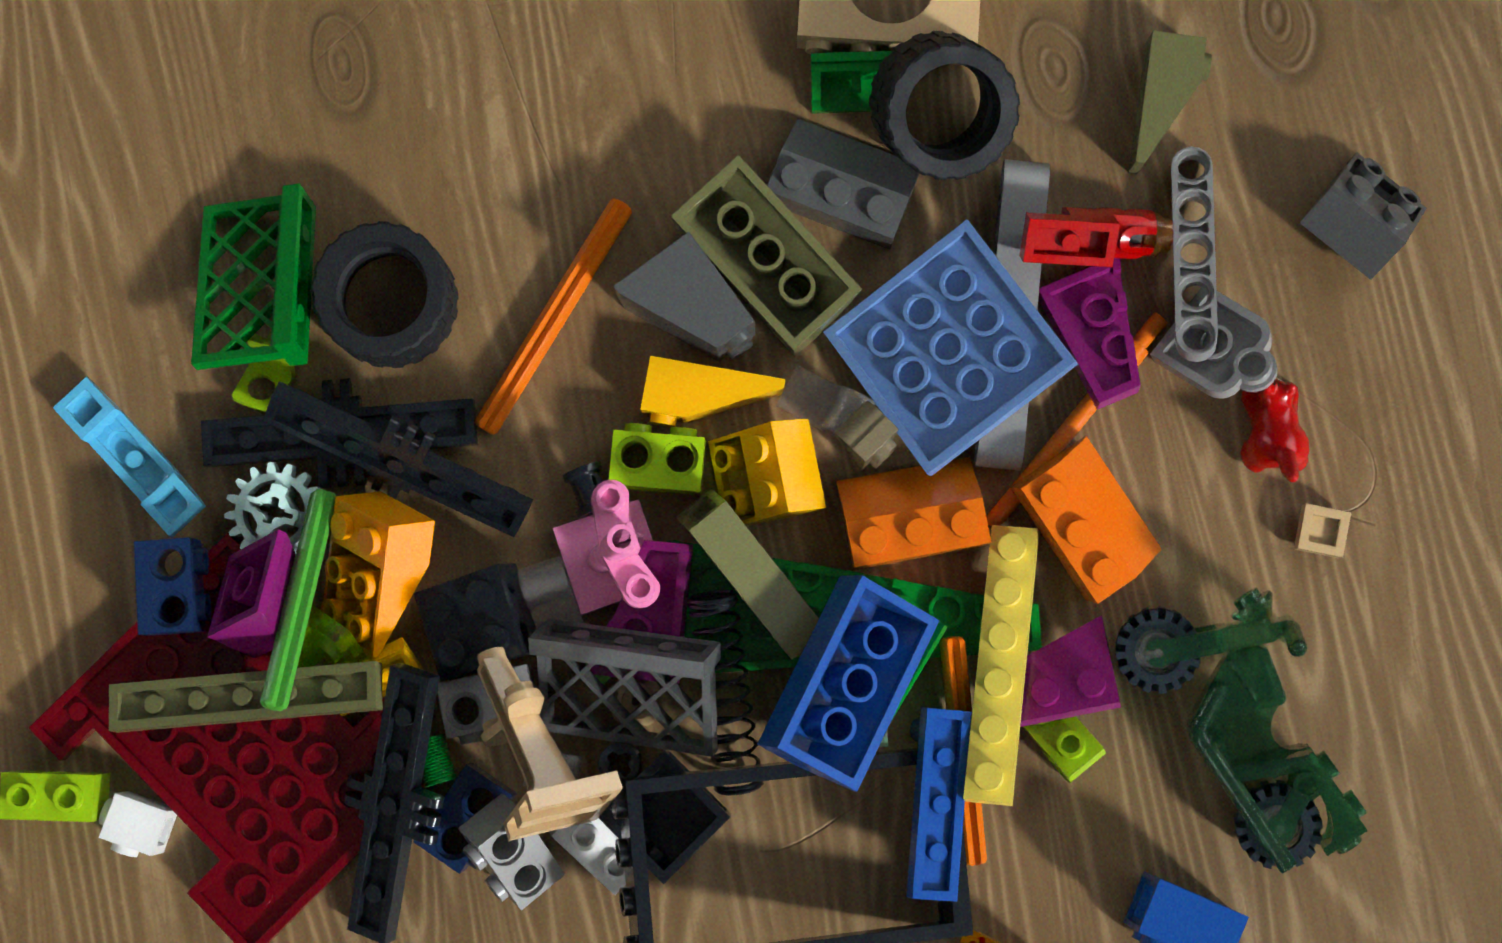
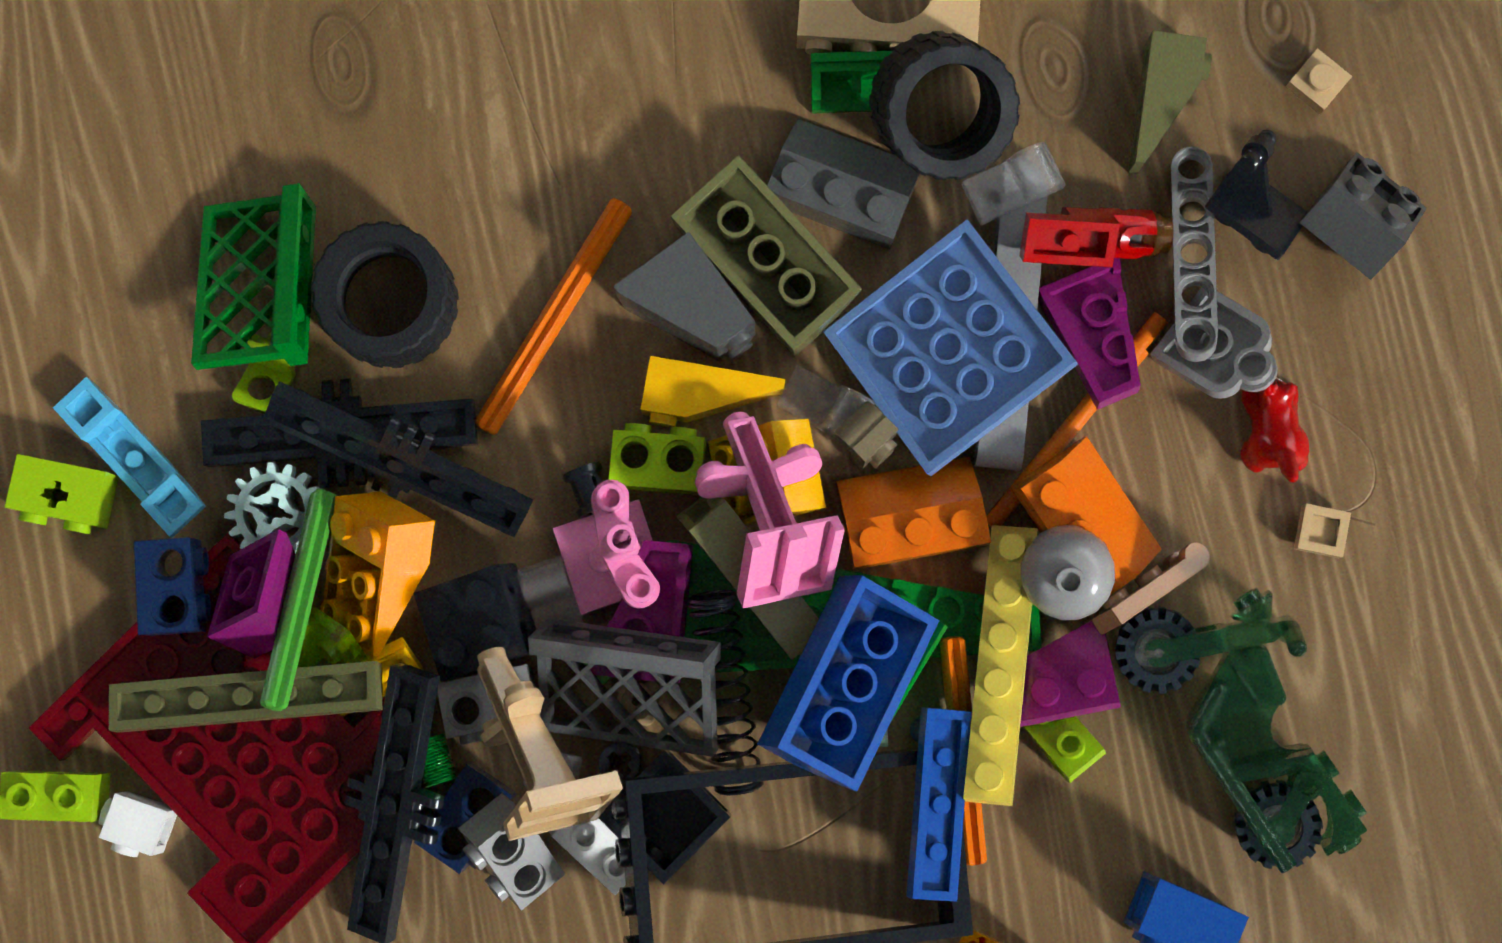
none -> lime brick [4,454,119,535]
none -> bright pink piece [695,412,844,608]
none -> clear plate [961,142,1066,226]
none -> light grey cylinder [1021,525,1115,620]
none -> medium nougat plate [1091,542,1210,635]
none -> black plate [1205,130,1307,260]
none -> tan plate [1285,48,1352,114]

